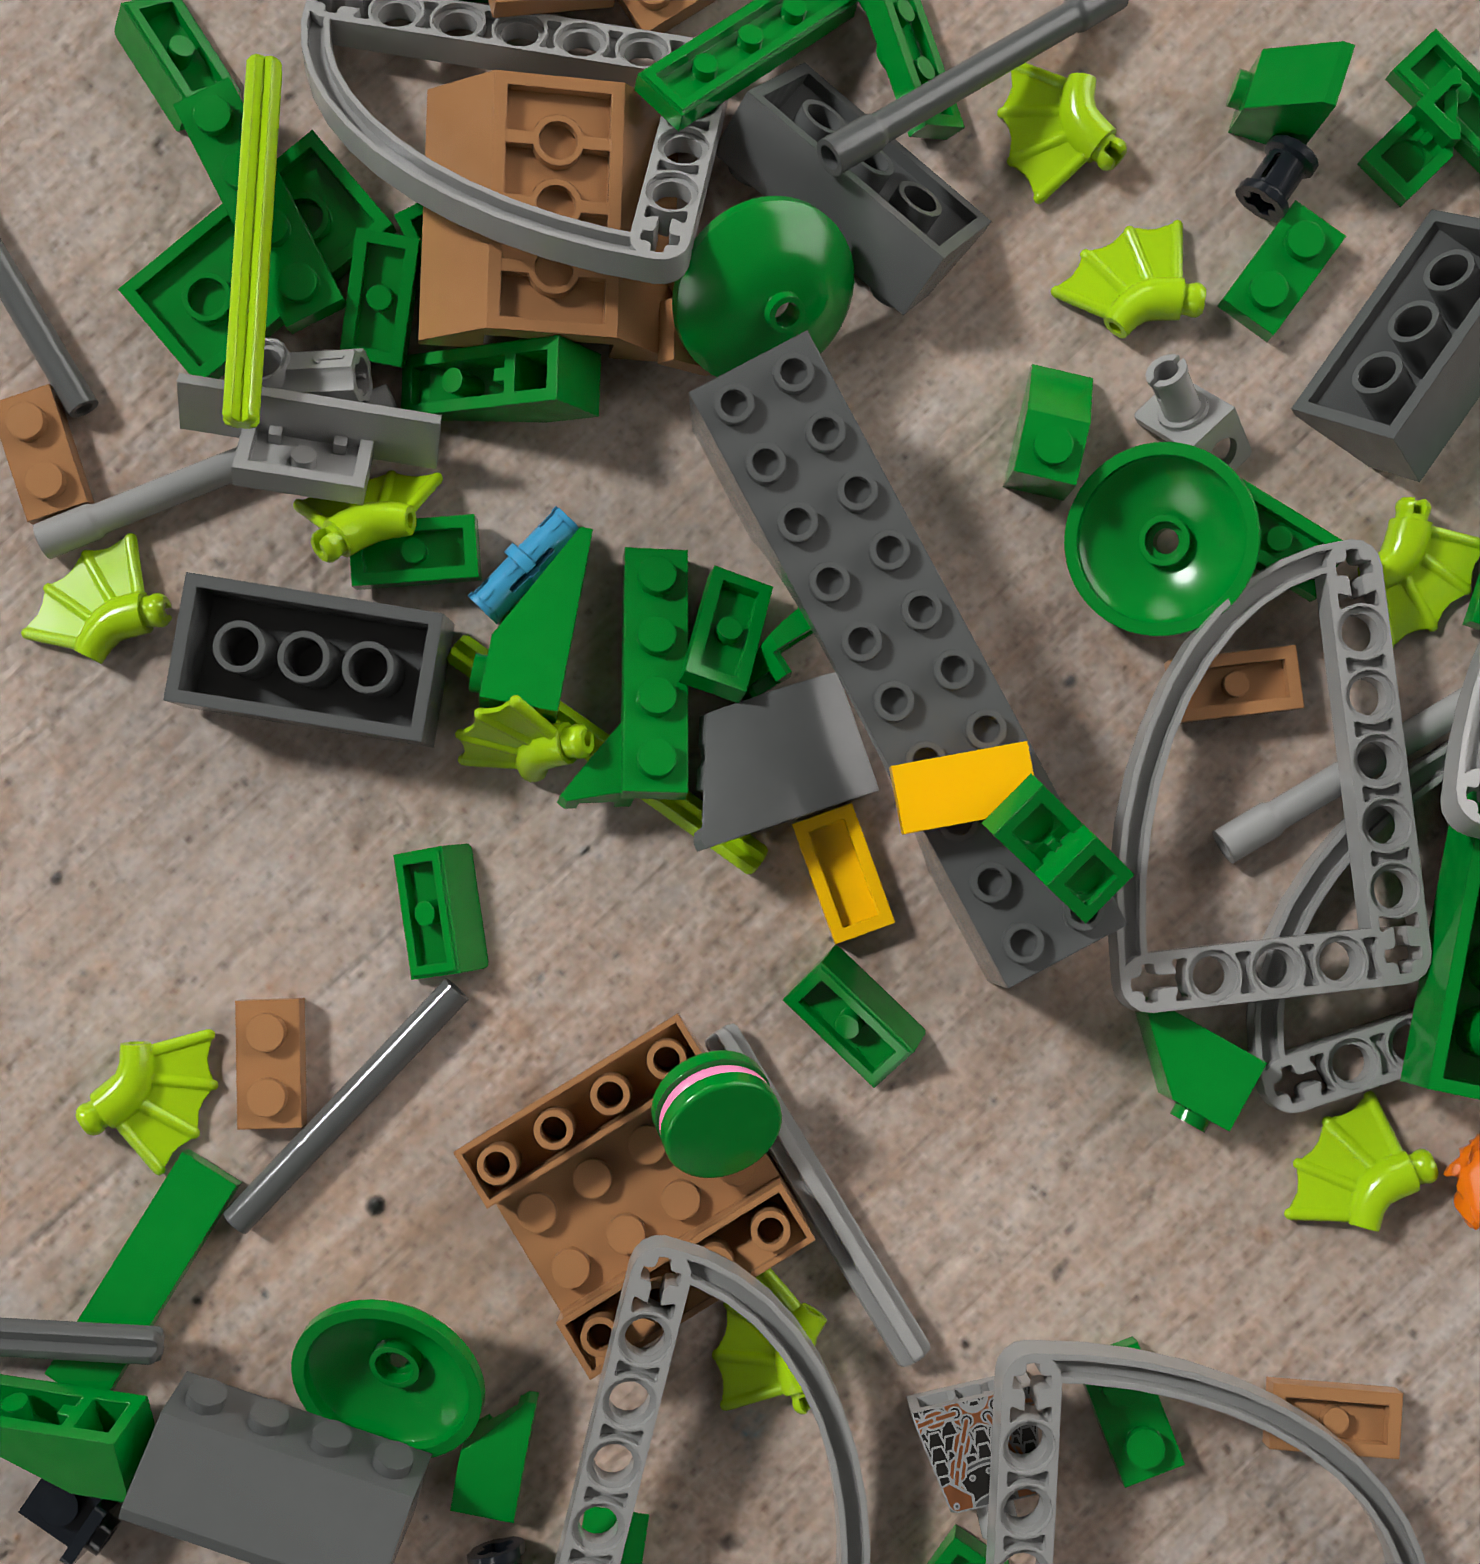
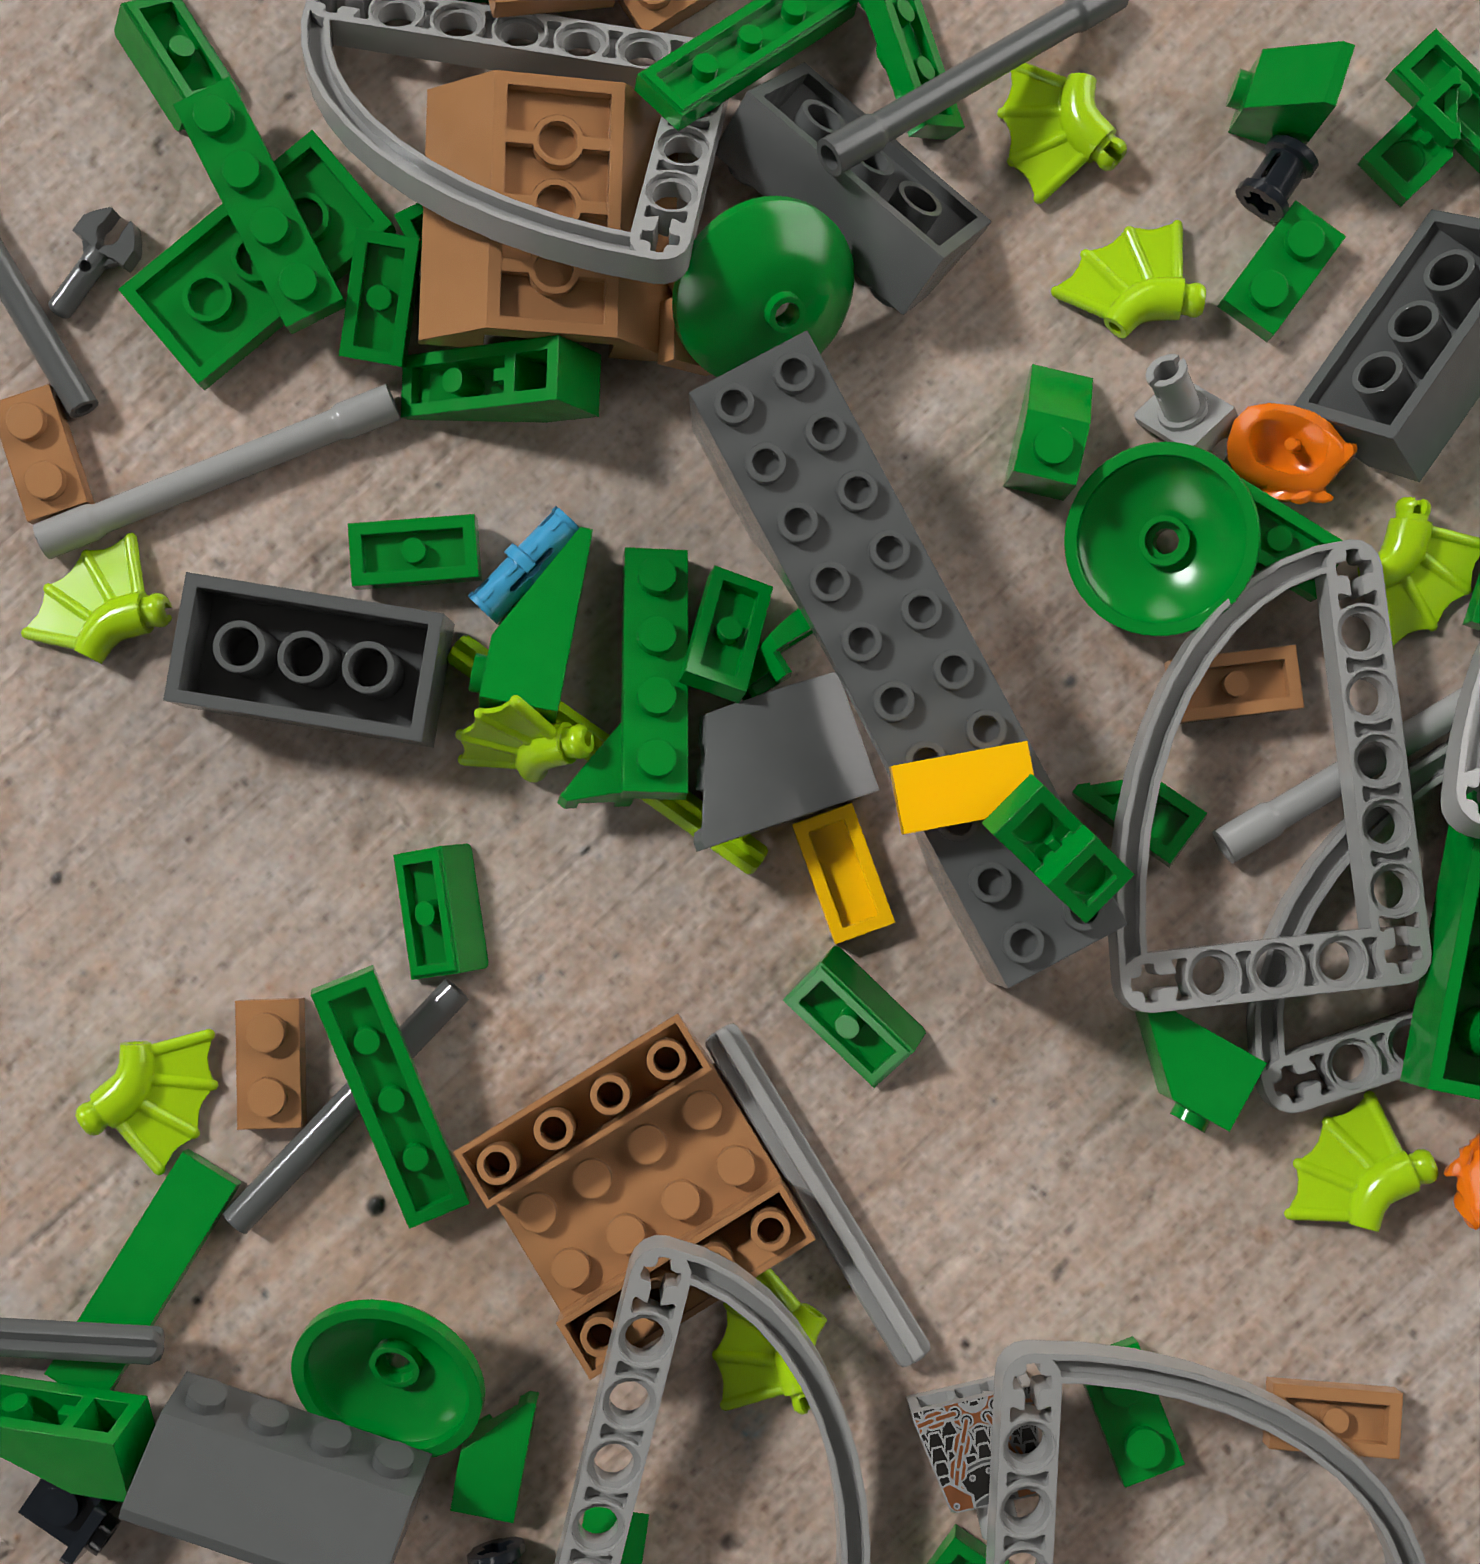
light grey bracket [177,373,442,505] -> none
lime axle [222,54,282,429] -> none
light grey piece [262,338,373,403] -> none
lime arm [293,470,443,563] -> none
green head [651,1050,782,1178] -> none
none -> dark grey bar [48,207,142,319]
none -> green plate [311,965,470,1229]
none -> green slope [1072,779,1207,868]
none -> orange hat [1227,403,1358,505]

